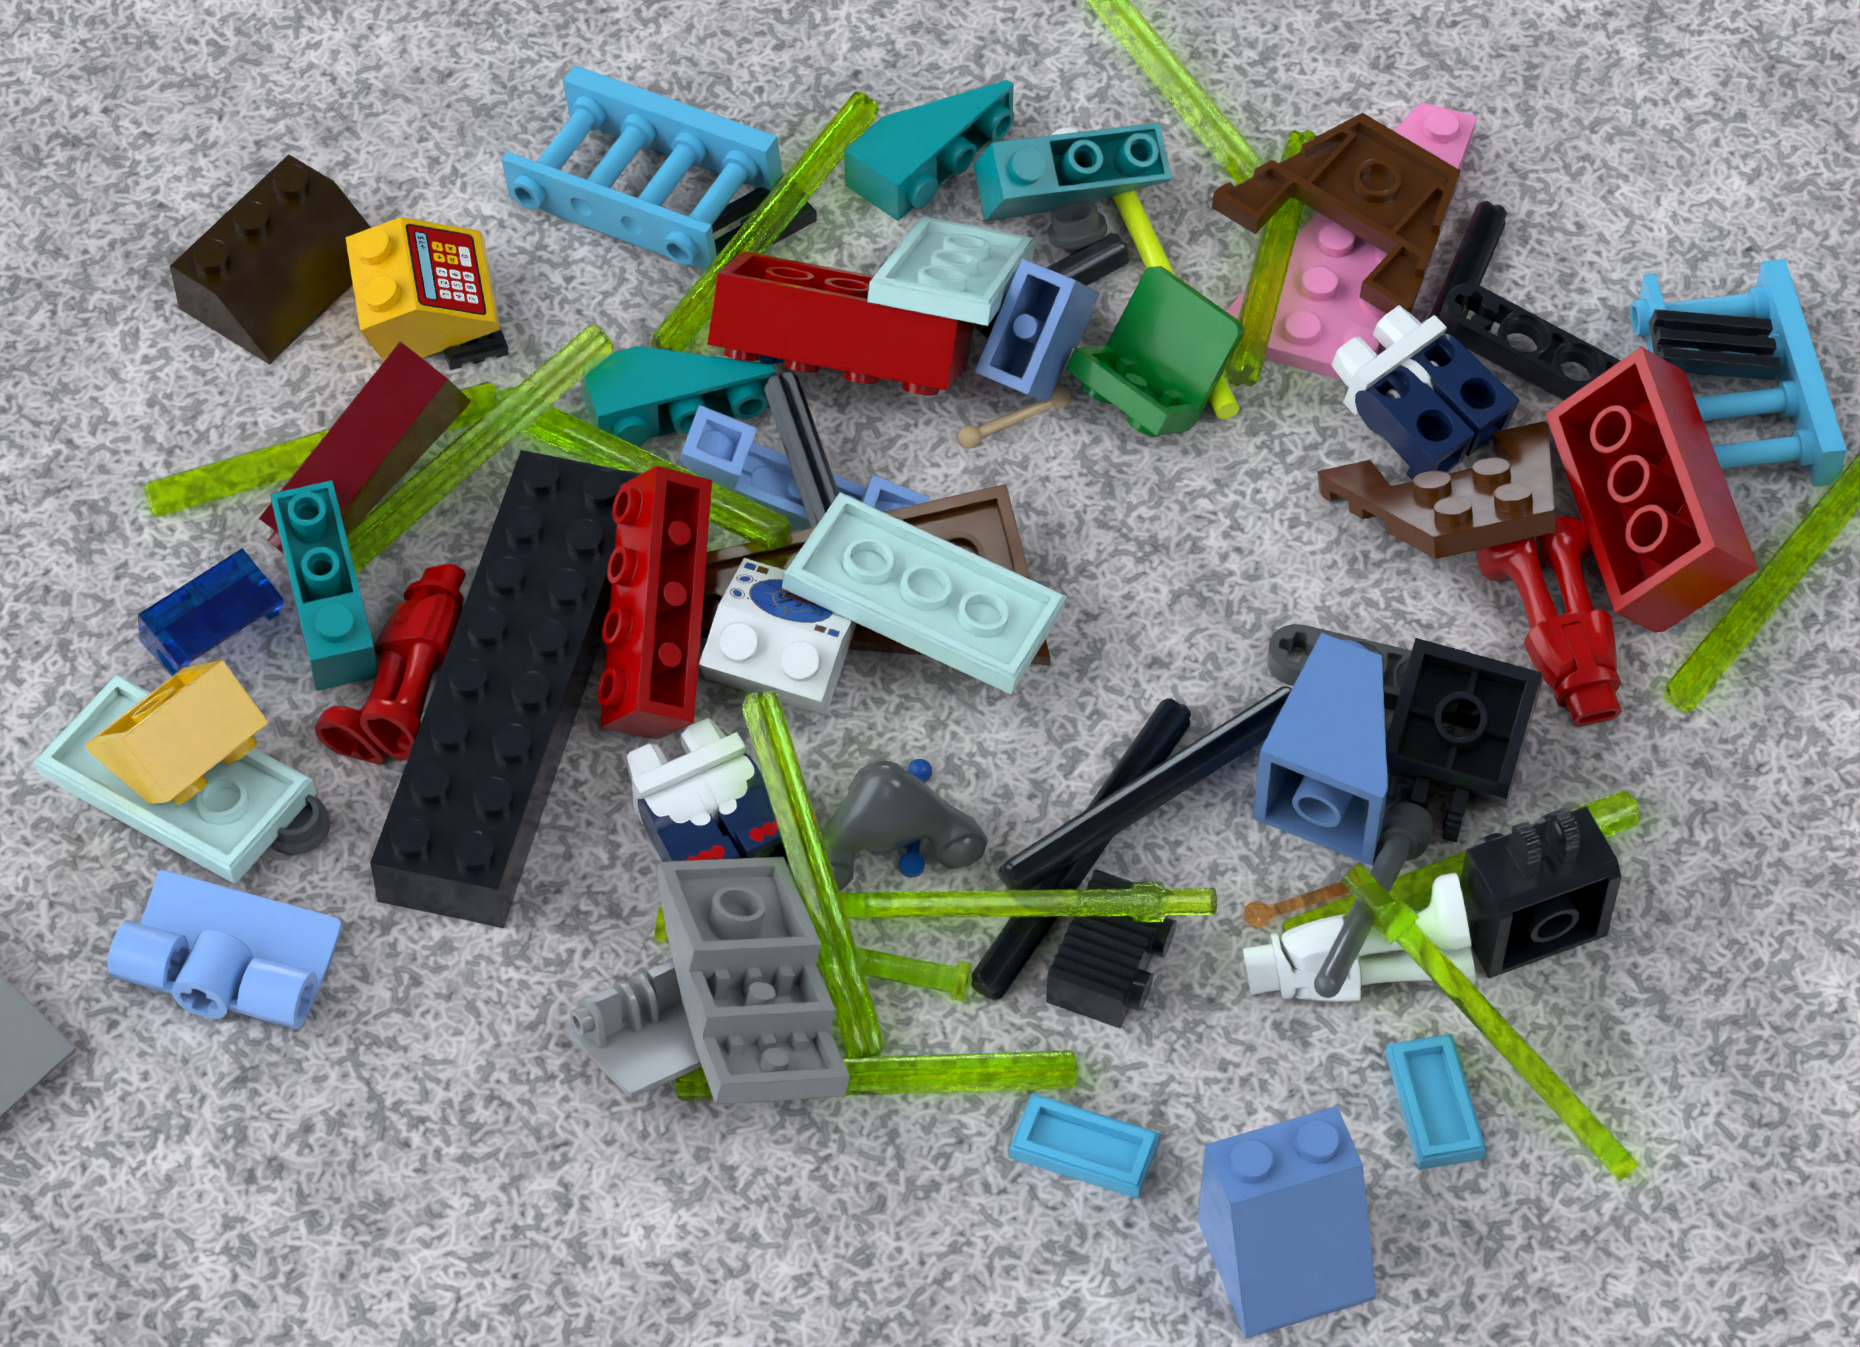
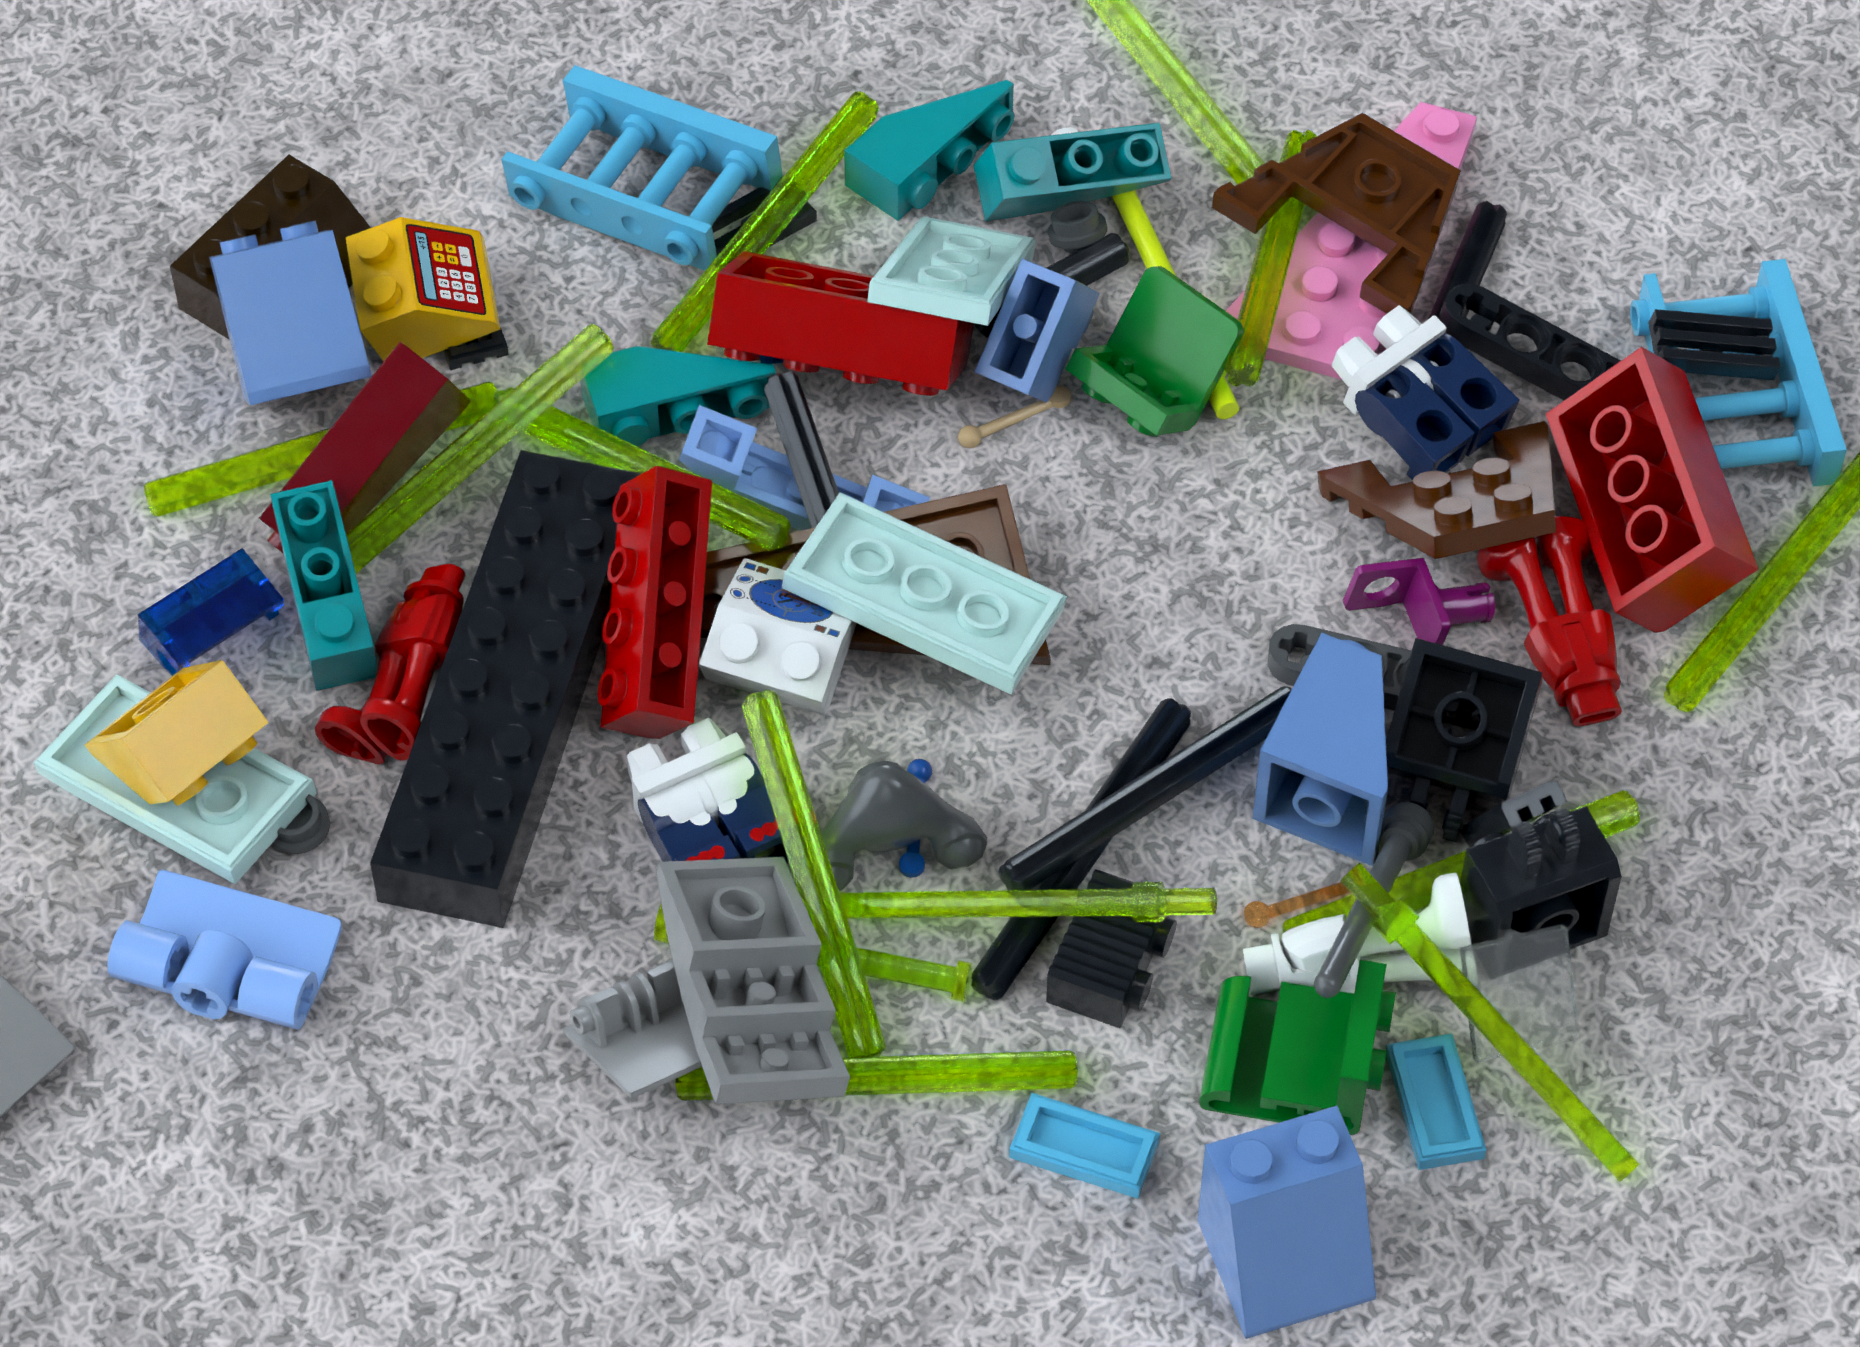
none -> medium blue slope [209,221,372,405]
none -> green piece [1199,960,1396,1135]
none -> magenta bracket [1343,558,1495,645]
none -> clear piece [1459,924,1580,1063]
none -> black tile [1460,780,1568,847]

